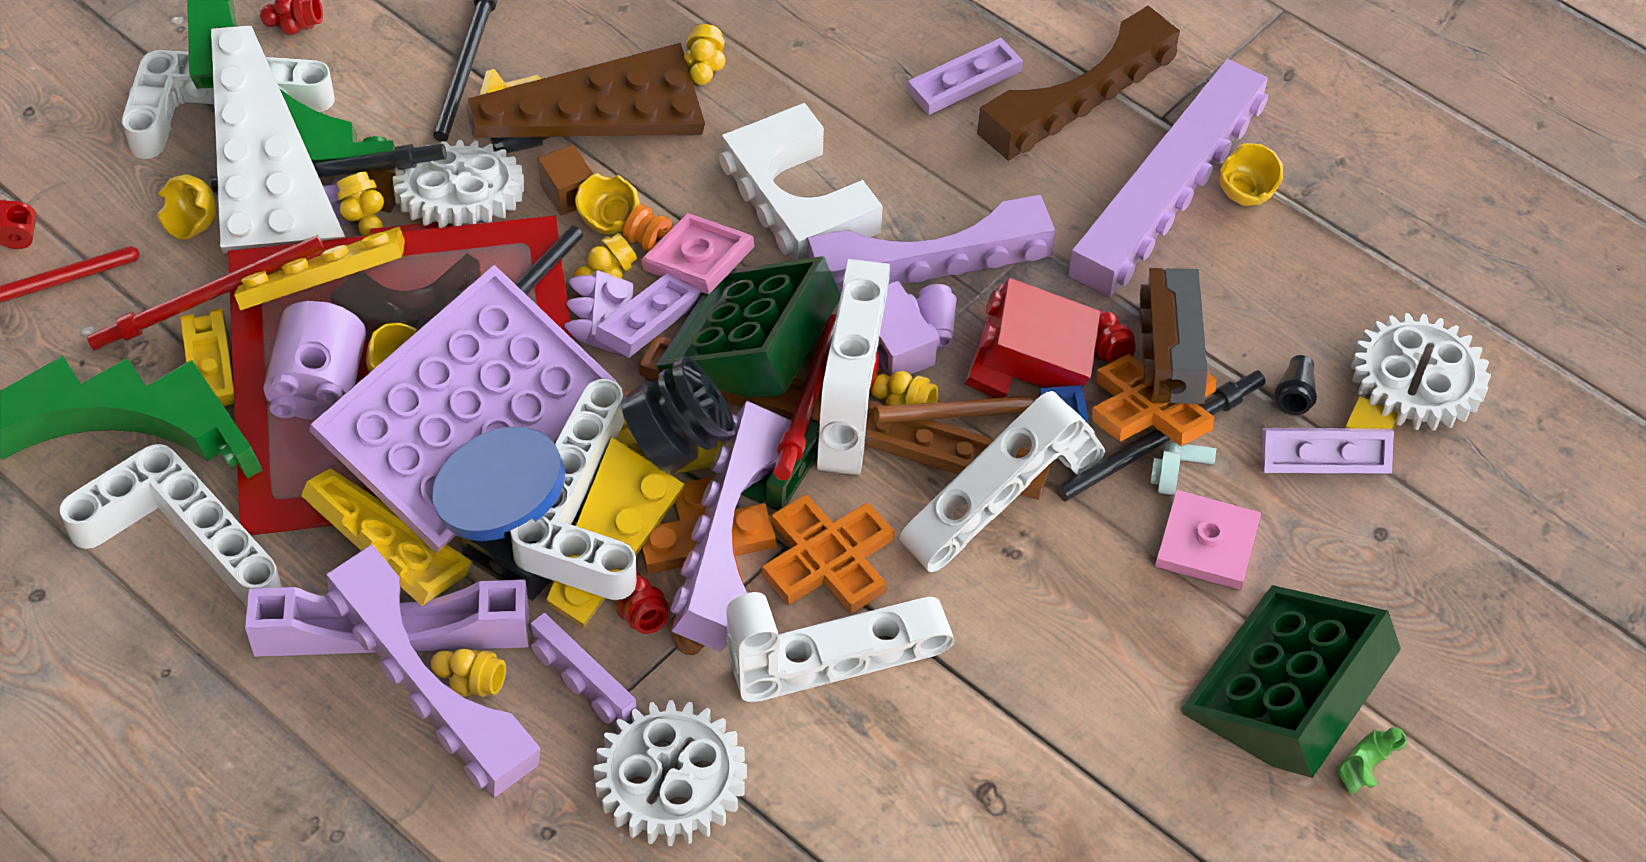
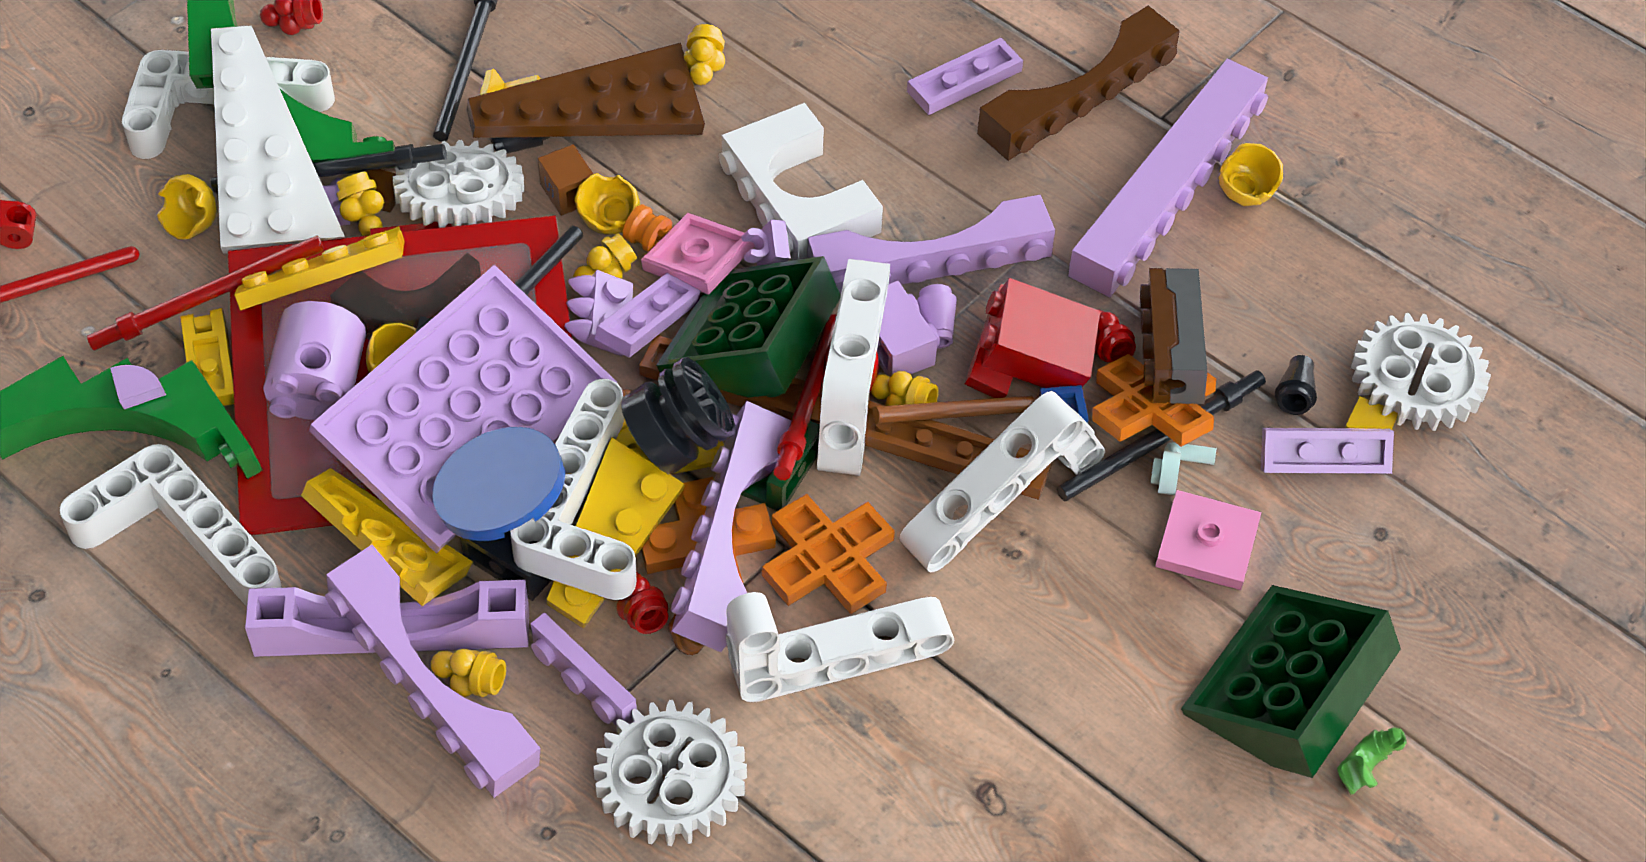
none -> lavender tile [110,365,166,409]
none -> lavender tile [741,220,790,266]

